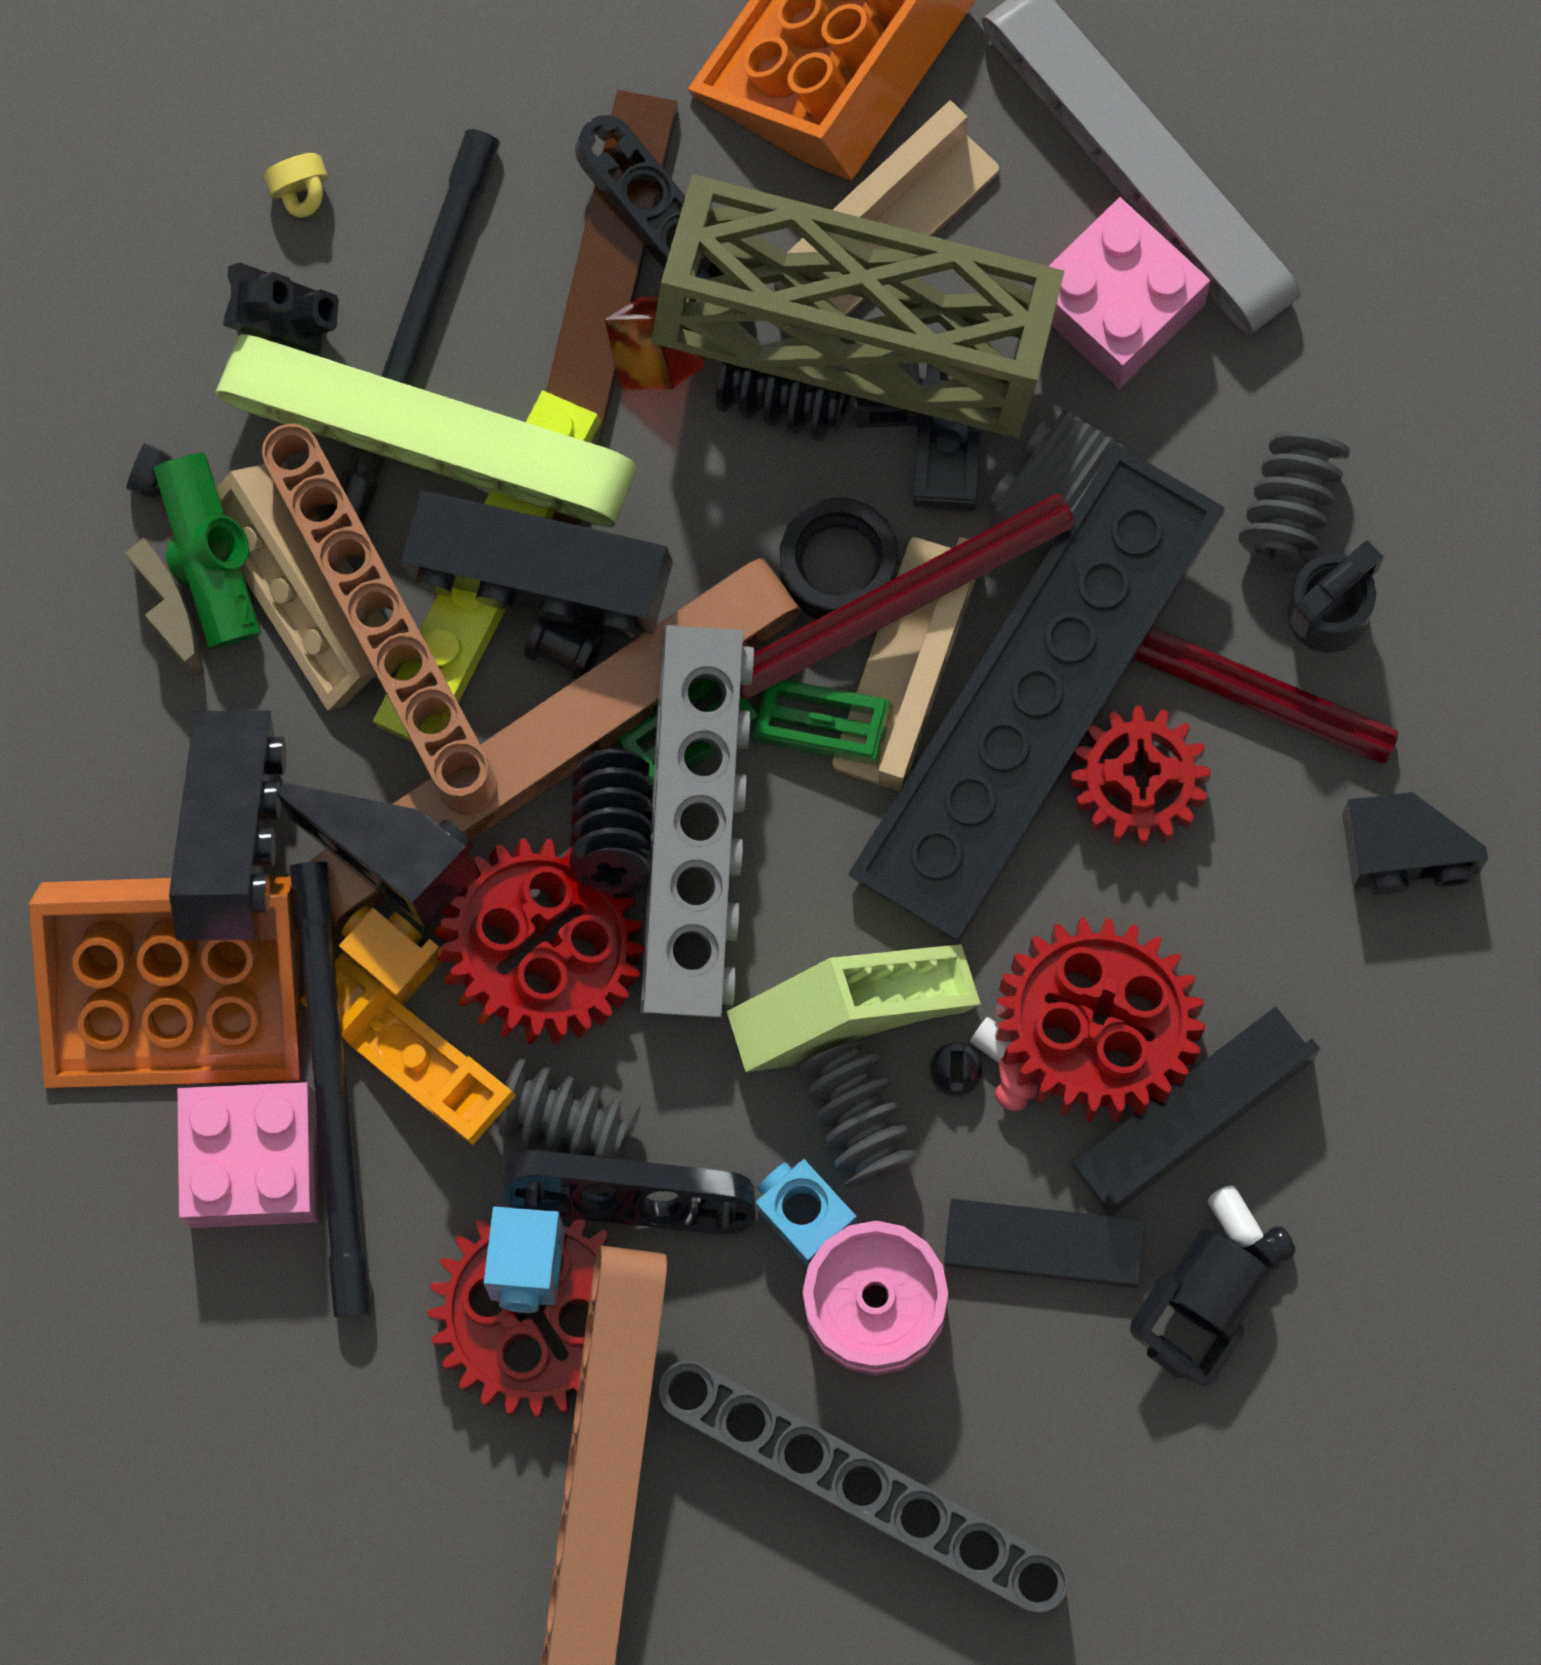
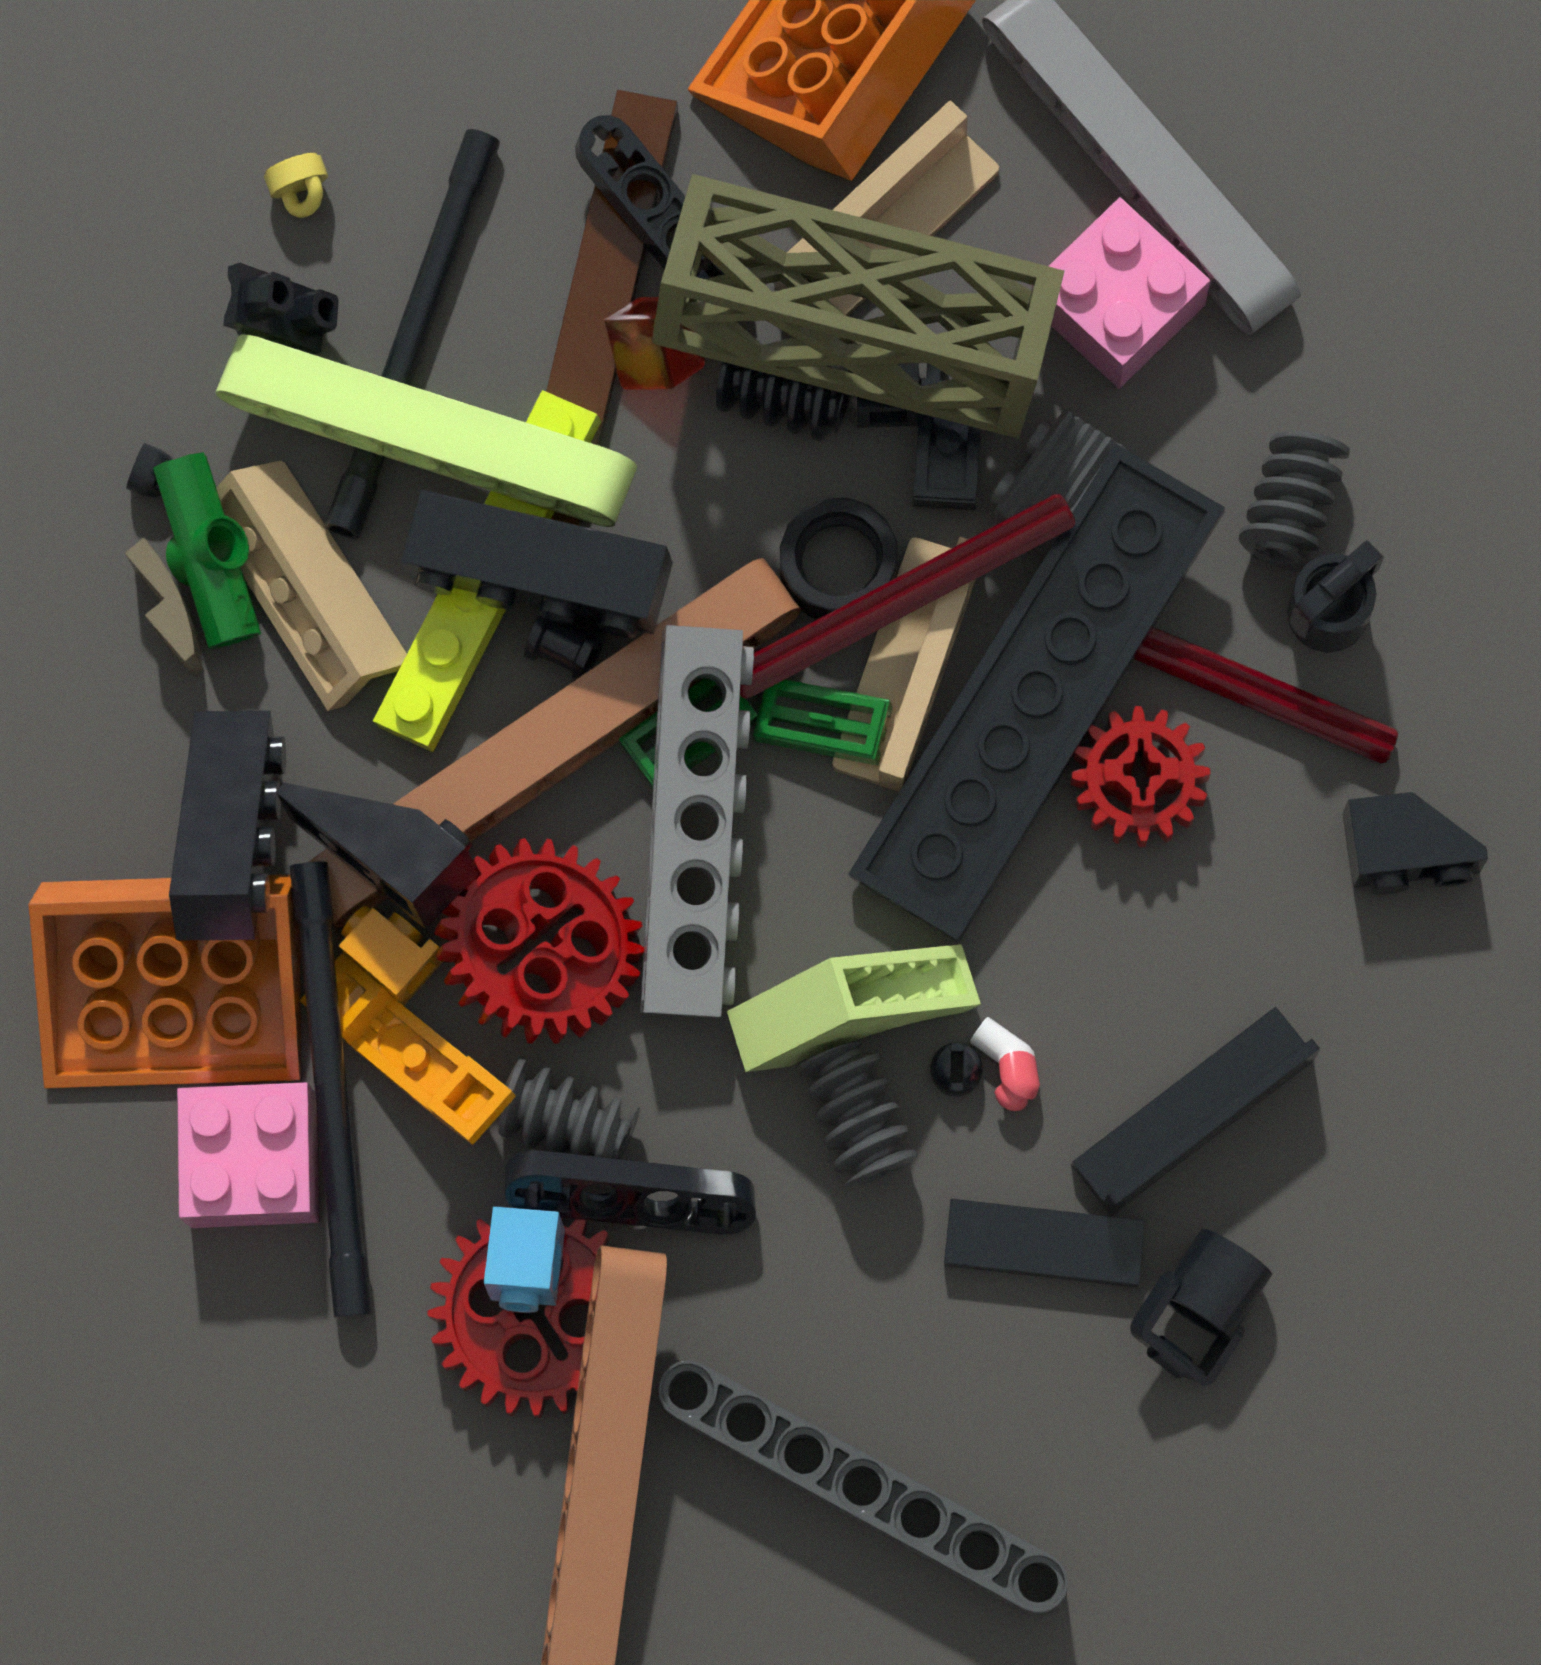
nougat beam [262,423,497,814] -> none
black piece [569,749,653,894] -> none
medium azure brick [755,1159,857,1267] -> none
bright pink wheel [802,1221,948,1376] -> none
red gear [993,918,1206,1122] -> none
white arm [1208,1185,1296,1269] -> none

